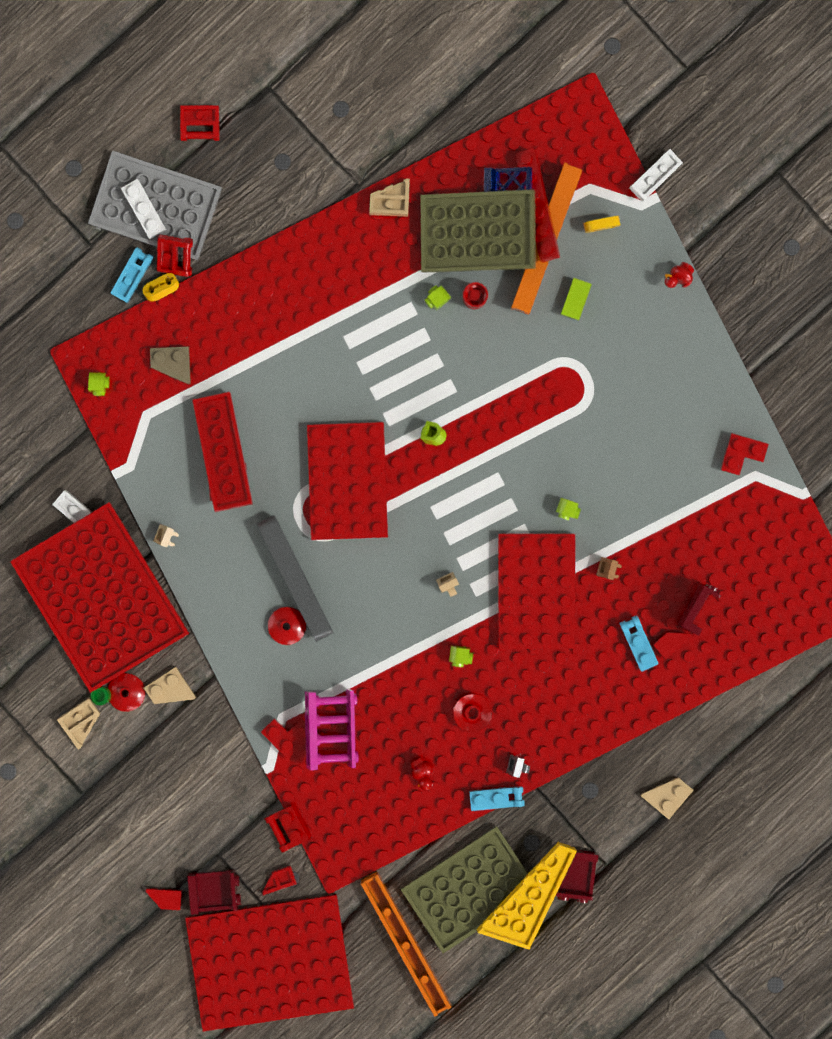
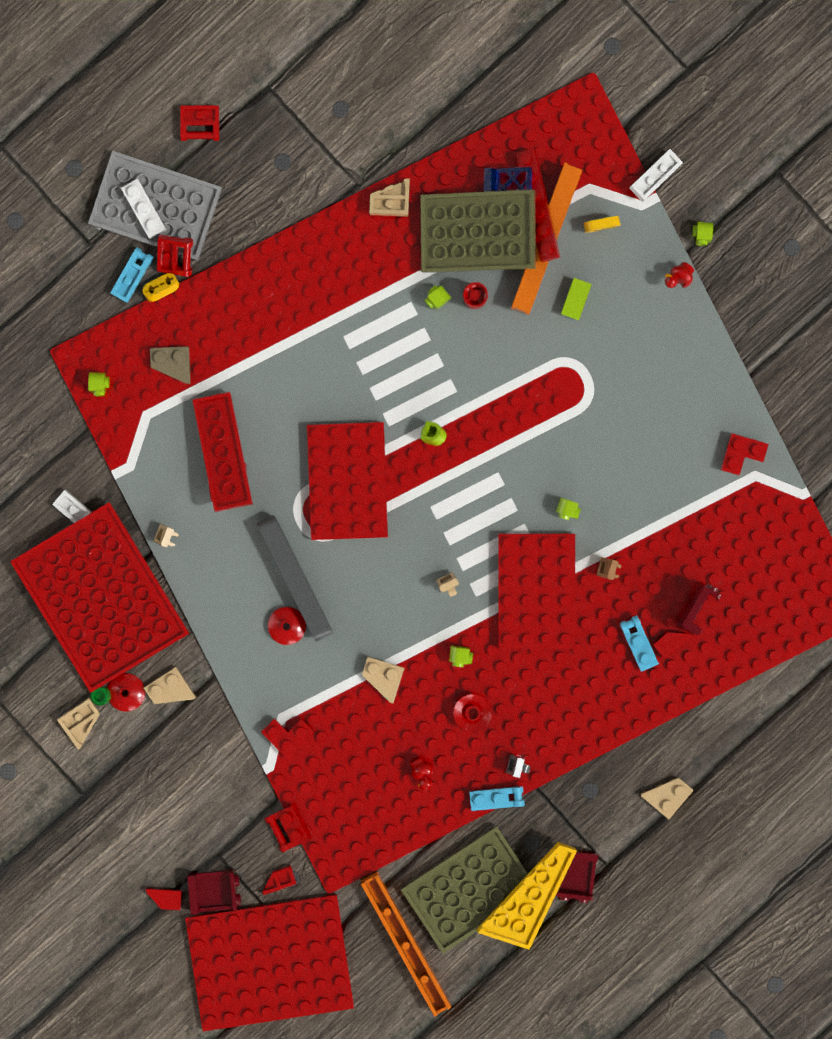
dark pink fence [305,689,359,770] -> none
none -> tan wing [362,656,404,703]
none -> lime plate [692,222,713,246]

